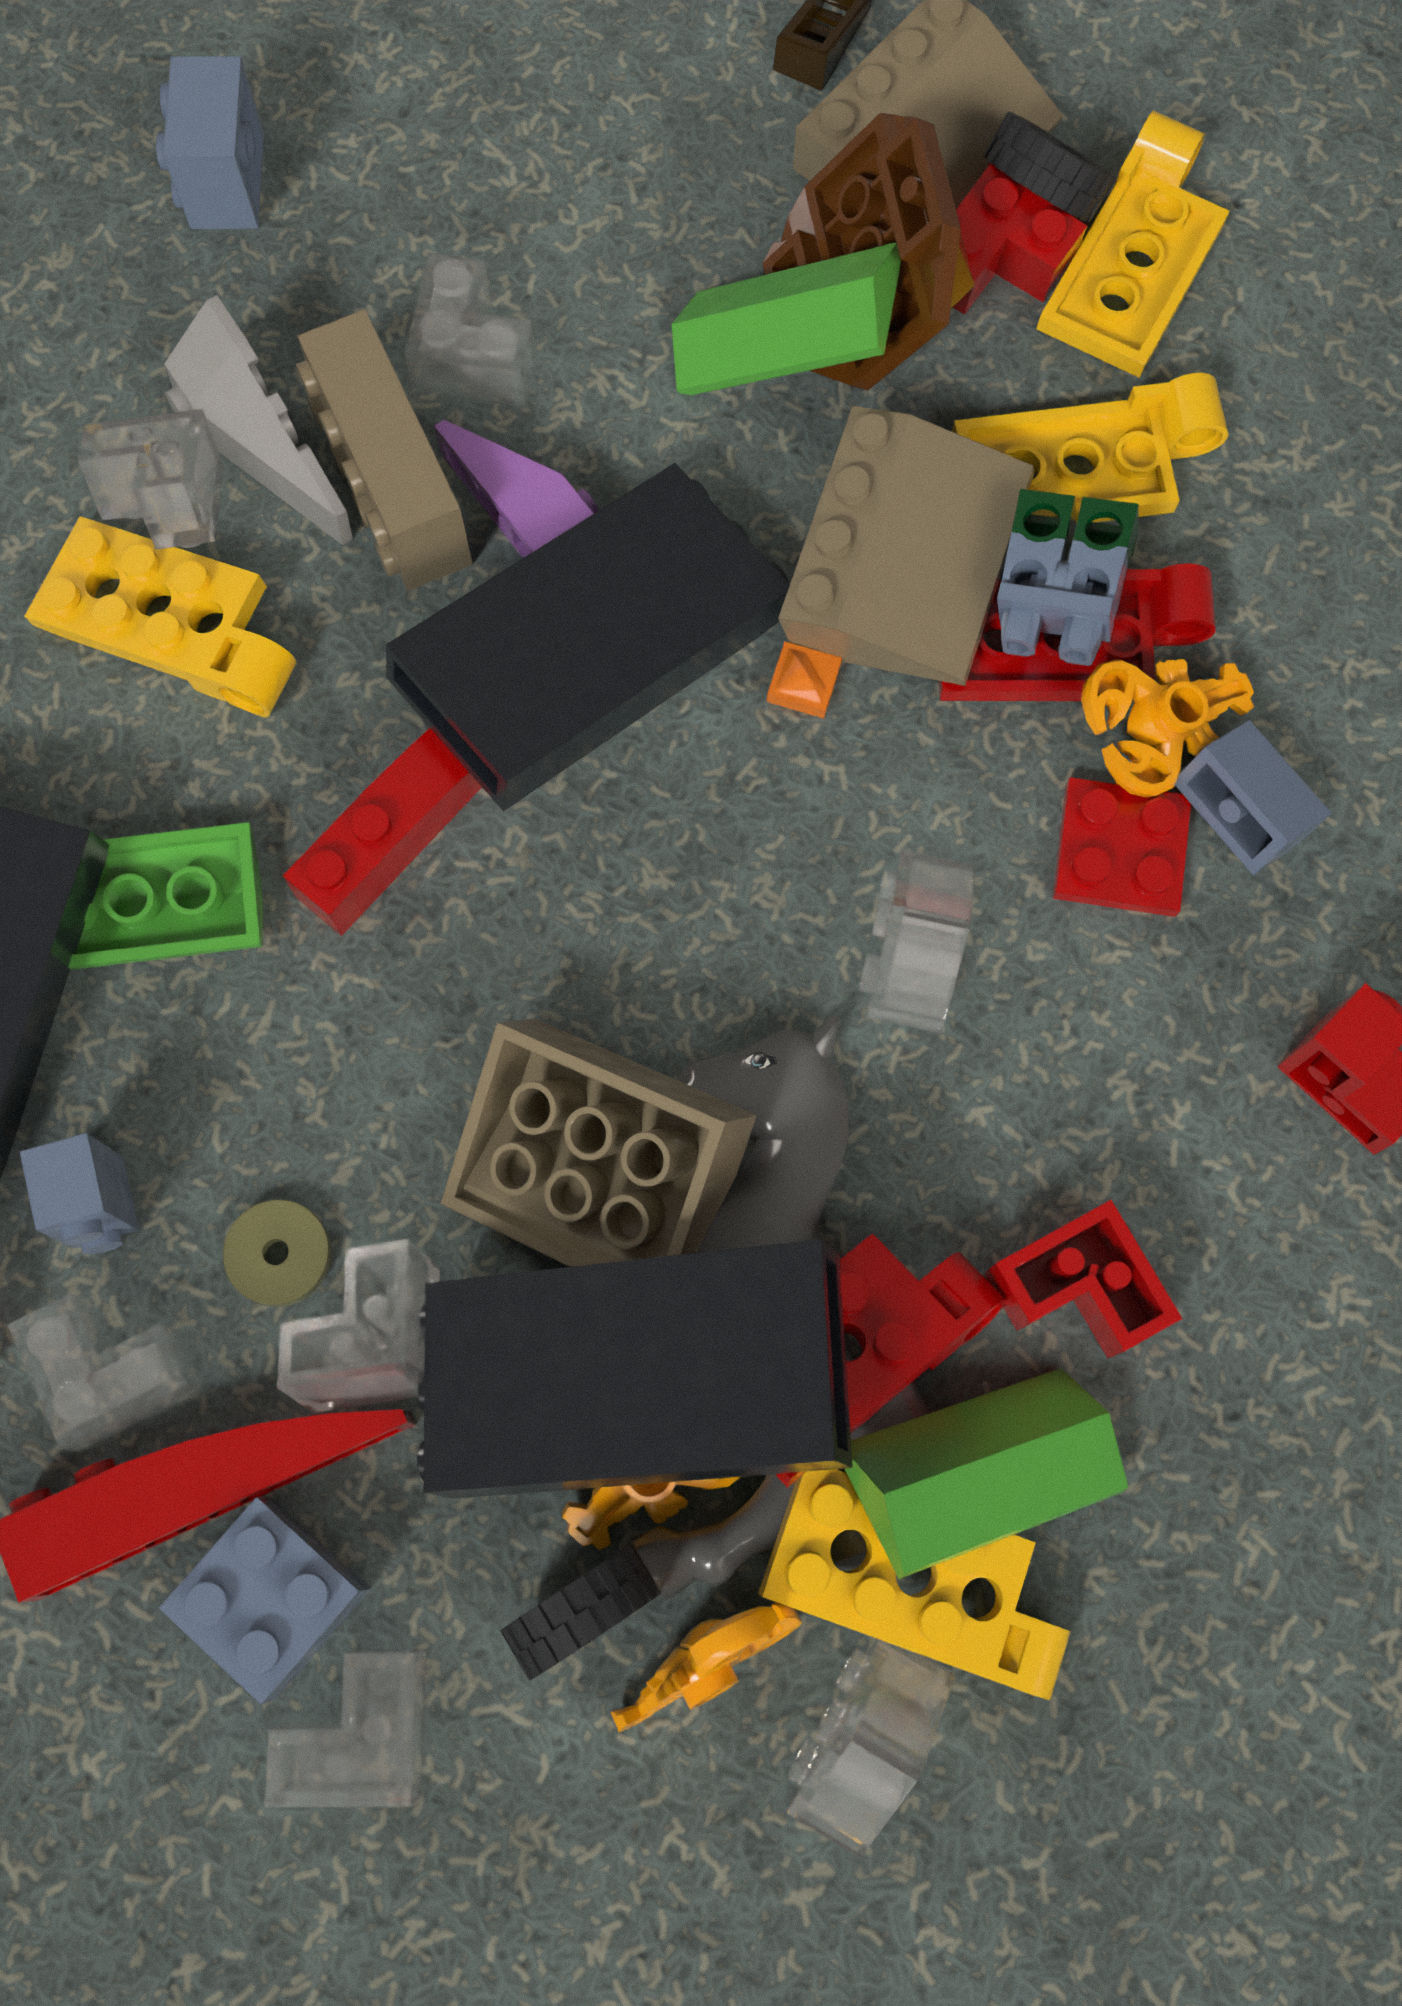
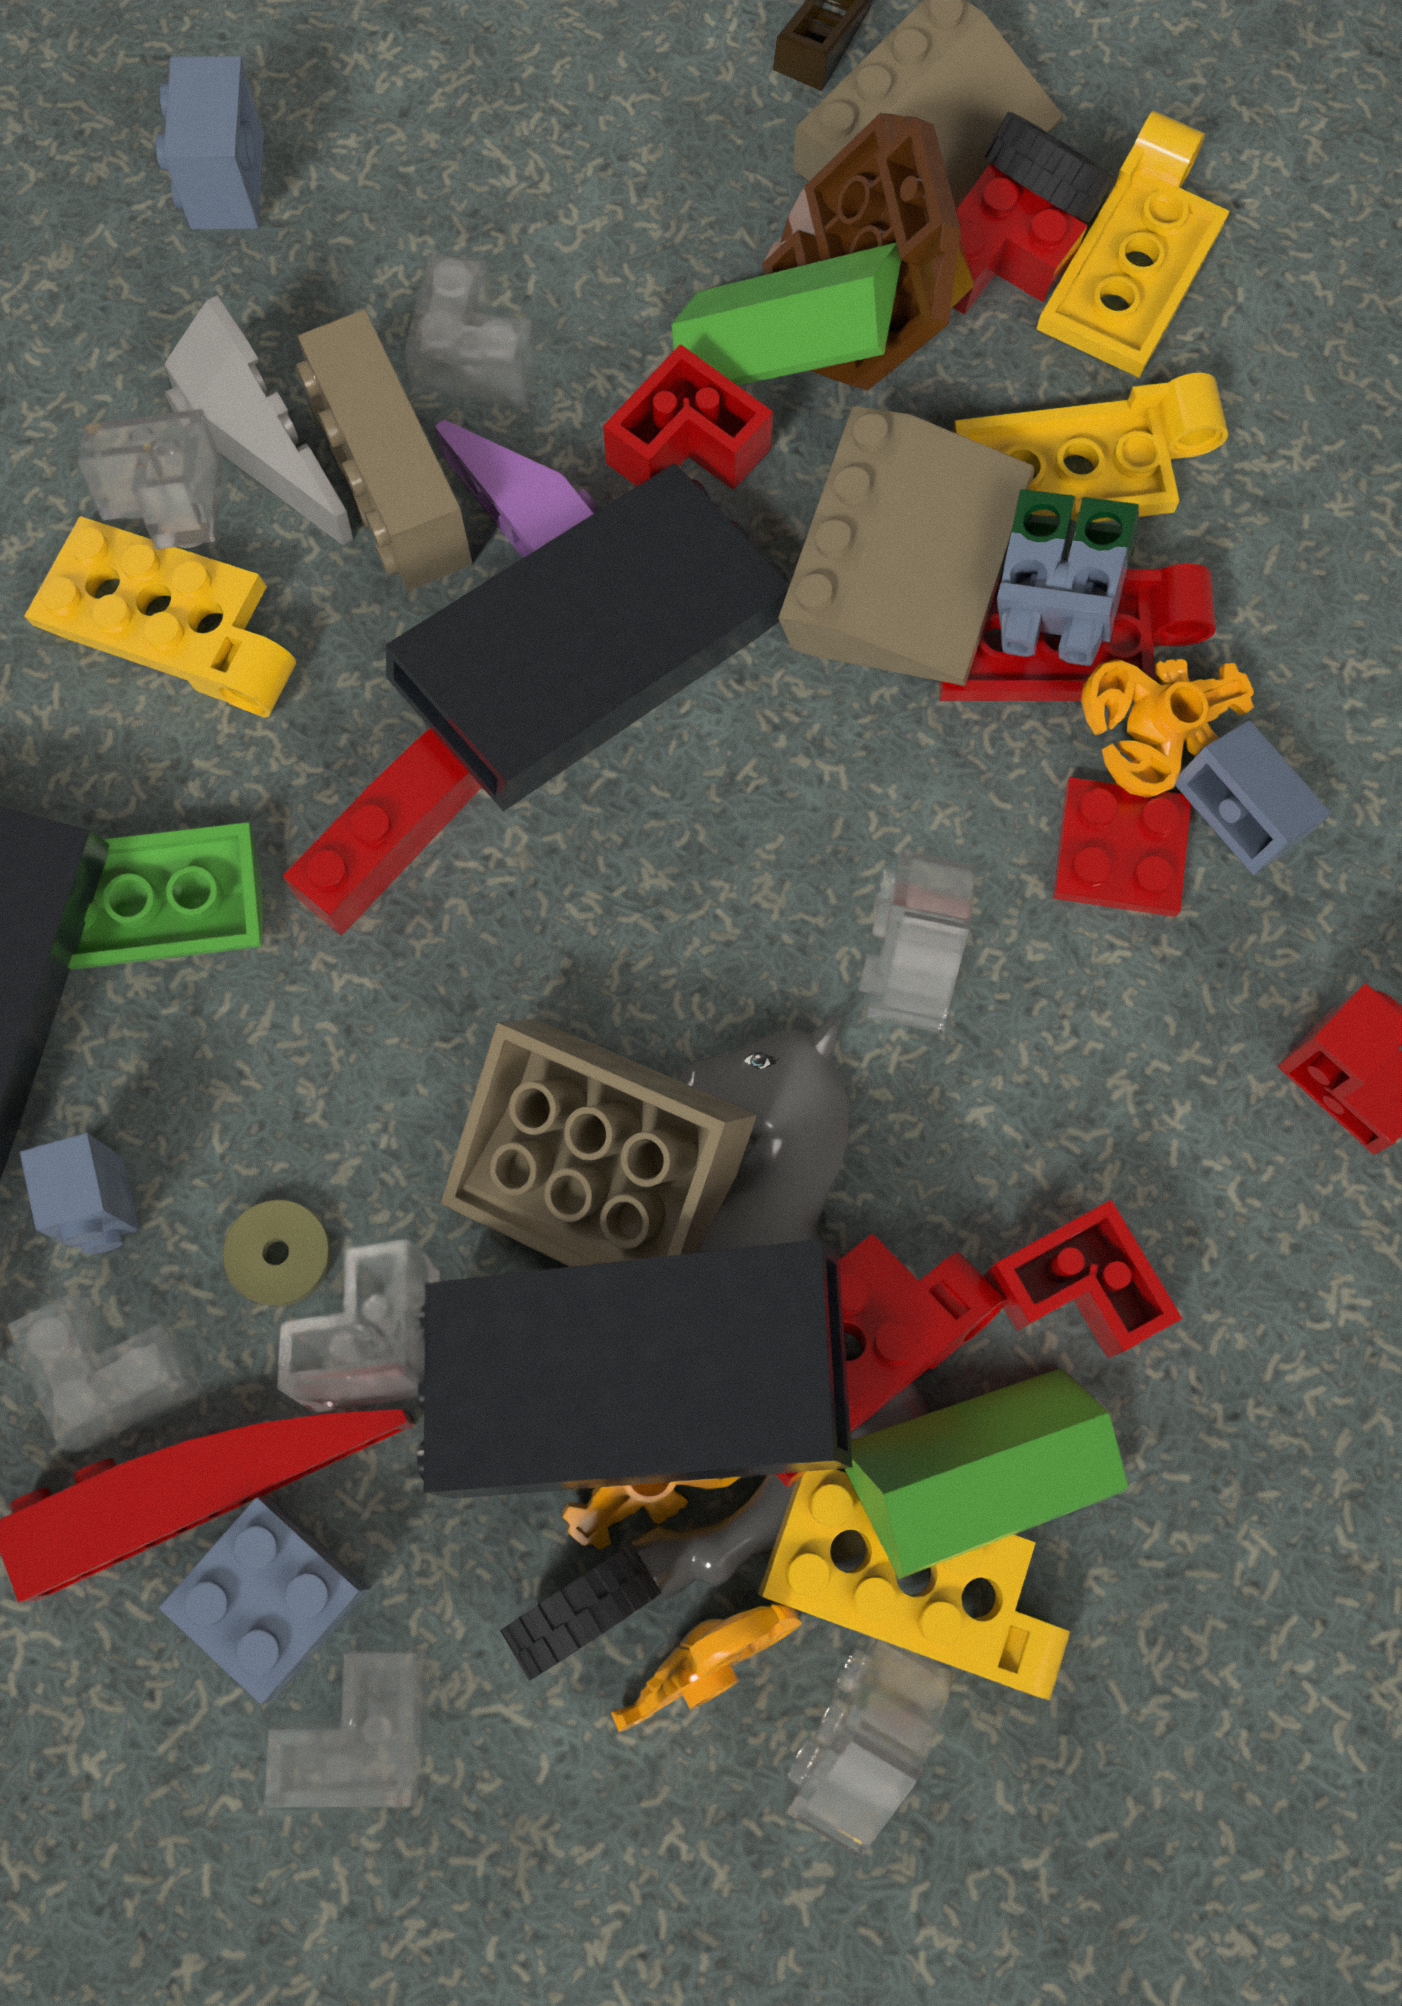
orange tile [766,641,842,719] -> none
none -> red brick [603,344,773,490]

